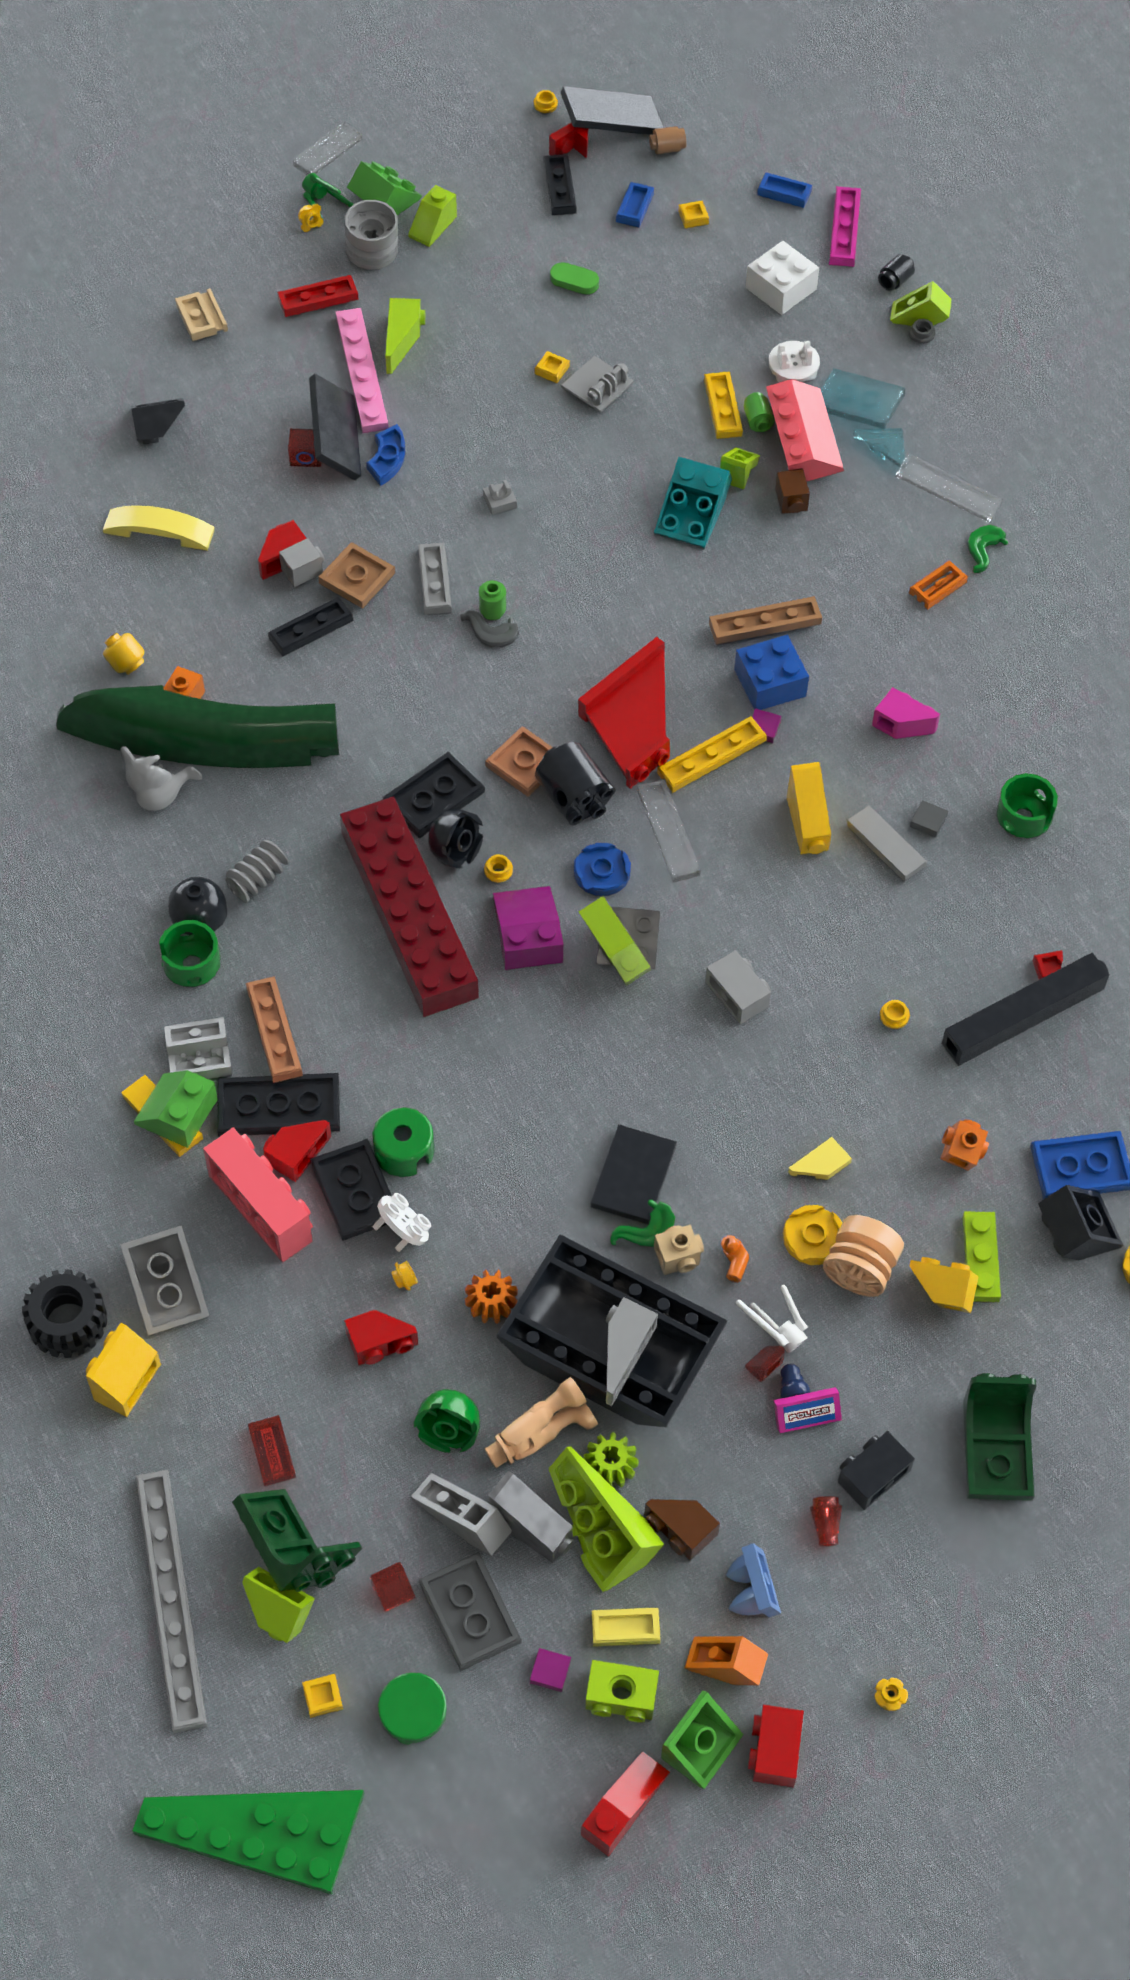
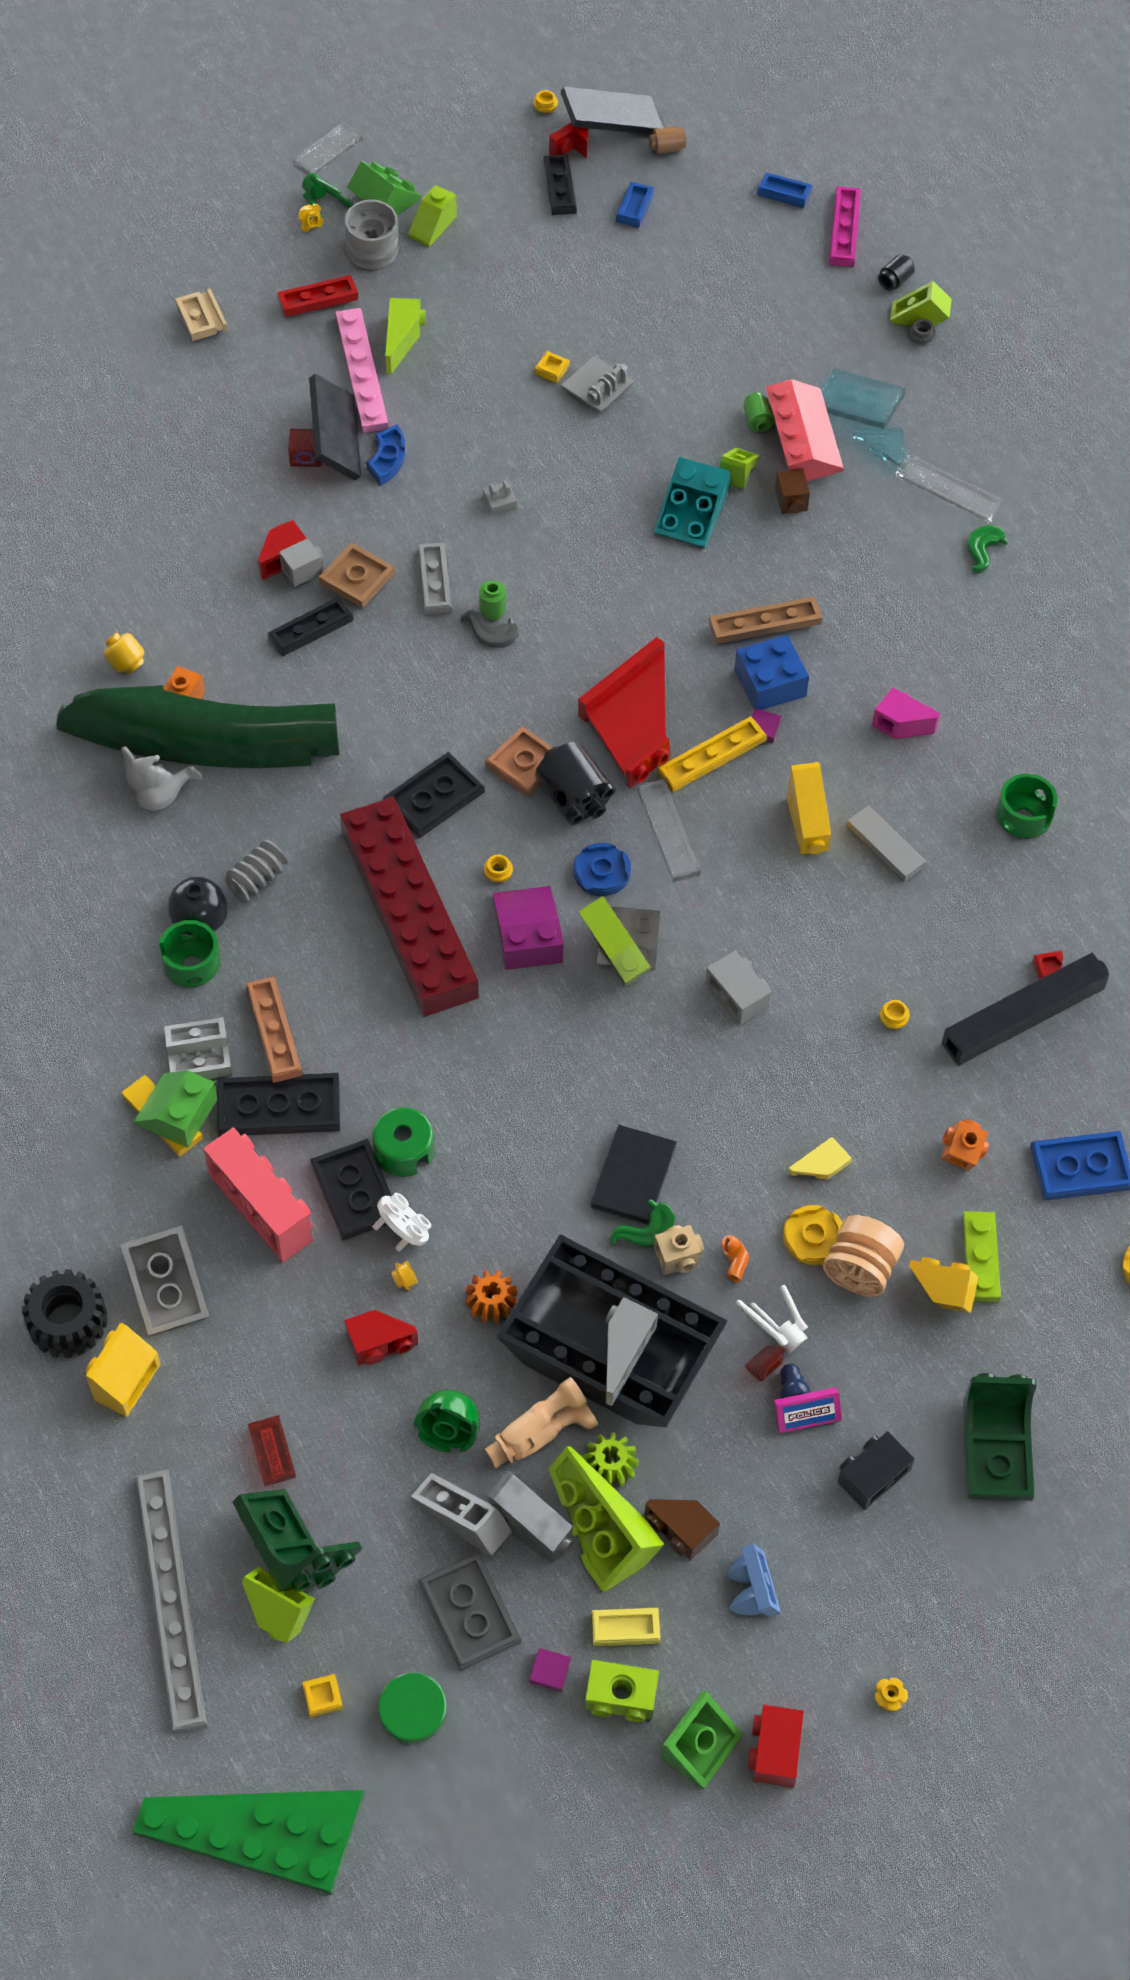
light yellow slope [103,506,214,551] -> none
black slope [131,398,185,444] -> none
red slope [263,1120,331,1182] -> none
clear red slope [370,1562,415,1612] -> none
black cylinder [428,809,483,869] -> none
bright green tile [550,262,599,294] -> none
red slope [581,1751,670,1857] -> none
yellow tile [678,200,709,228] -> none
orange slope [685,1636,768,1685] -> none
yellow tile [704,371,743,439] -> none
white brick [745,241,819,315] -> none
white plate [769,341,820,382] -> none
clear red cone [810,1496,842,1546] -> none
orange tile [909,560,968,610] -> none
dark grey tile [910,800,948,837] -> none
black slope [1038,1185,1124,1261] -> none

